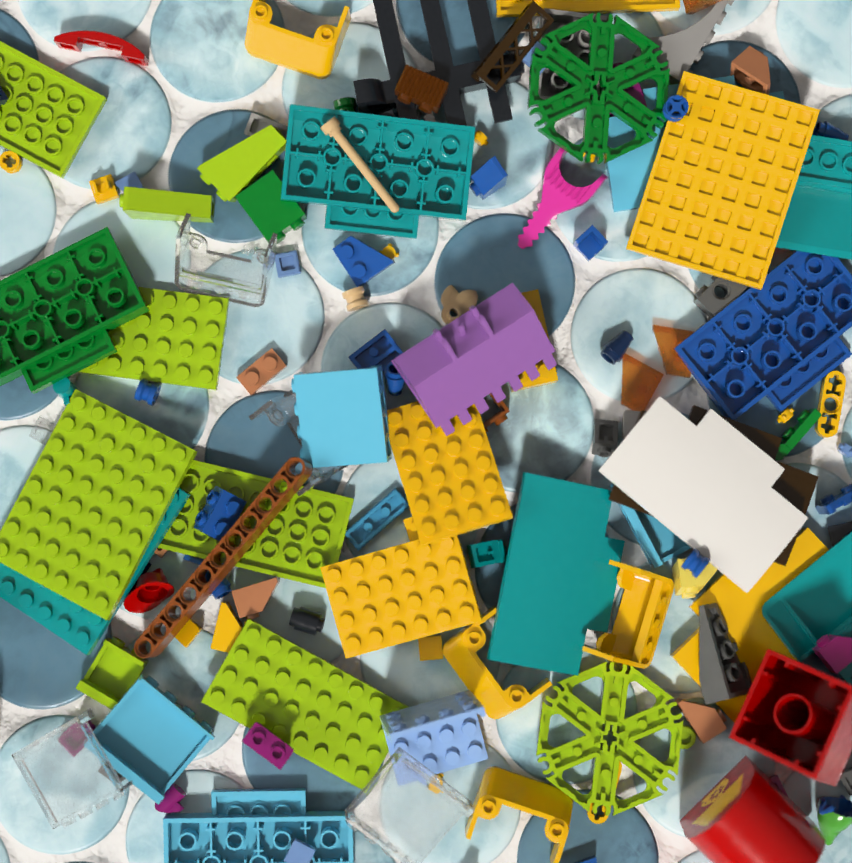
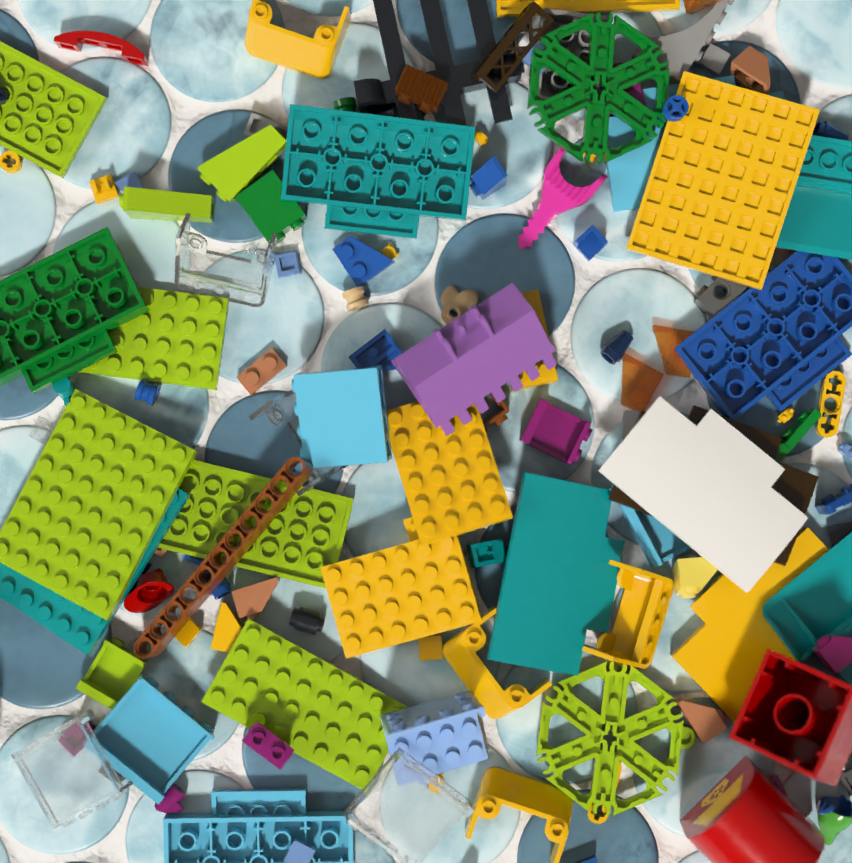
blue bracket [194,486,247,541] -> none
tan piece [320,116,399,213] -> none
dark azure tile [345,488,409,551] -> none
blue cone [384,362,405,396] -> none
dark grey bracket [592,419,618,457] -> none
blue wheel [681,548,710,578] -> none
dark grey wedge [699,603,752,704] -> none
none -> magenta panel [520,398,593,465]
none -> light grey tile [698,43,730,76]

